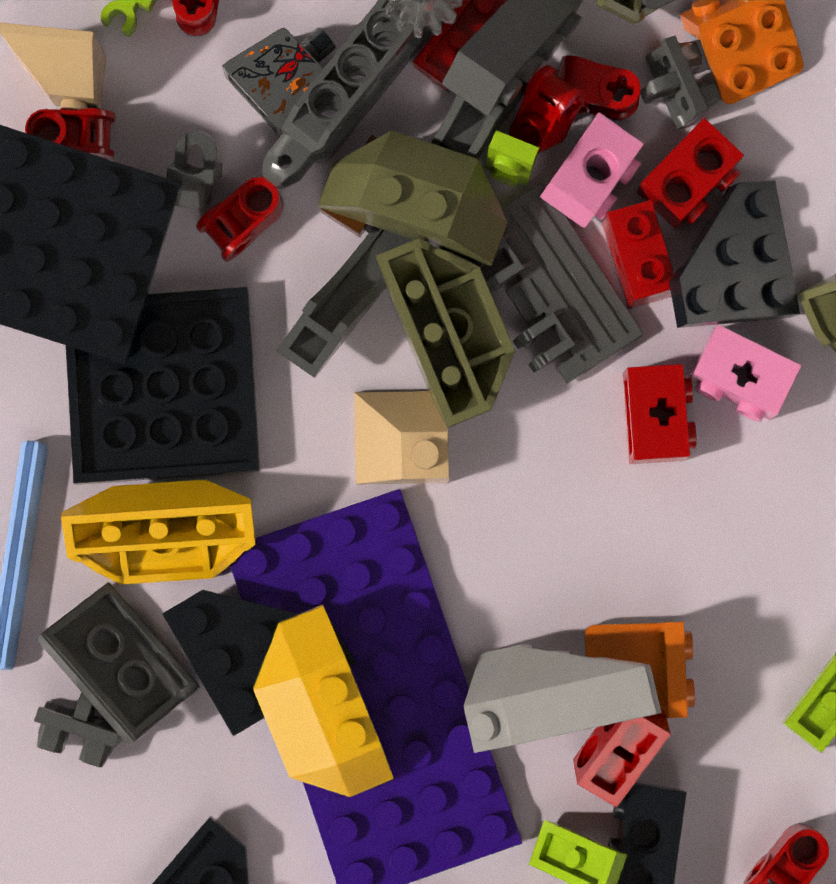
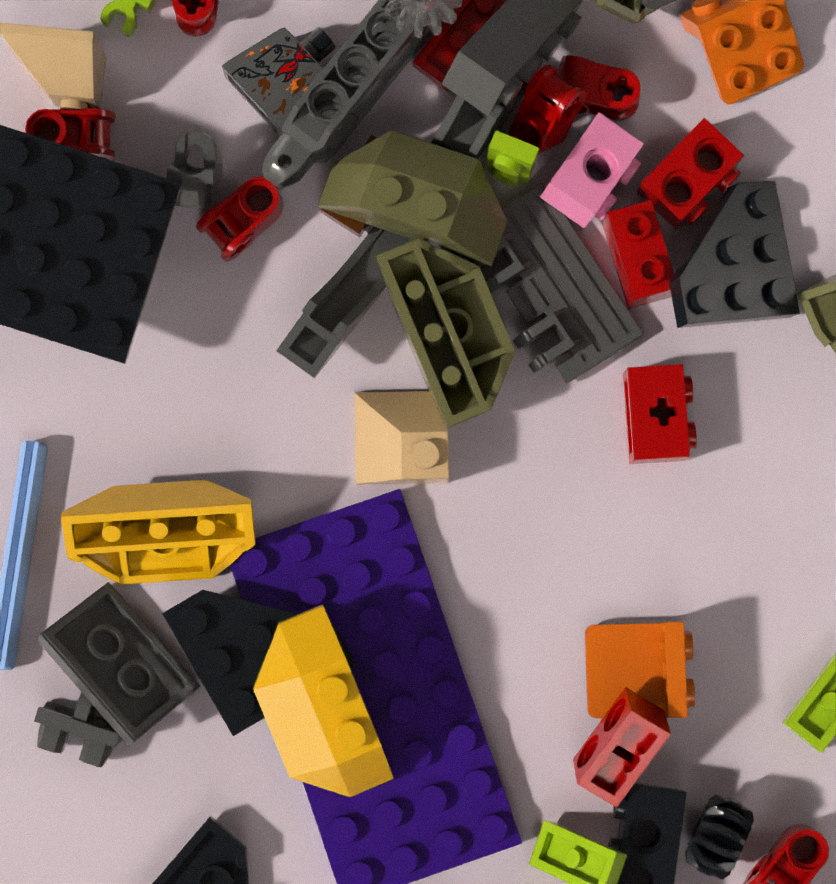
black plate [66,287,261,485] -> none
light grey wedge [463,644,662,753] -> none
dark grey hips [640,35,720,130] -> none
bright pink brick [689,324,802,422] -> none
none -> black gear [685,794,754,880]

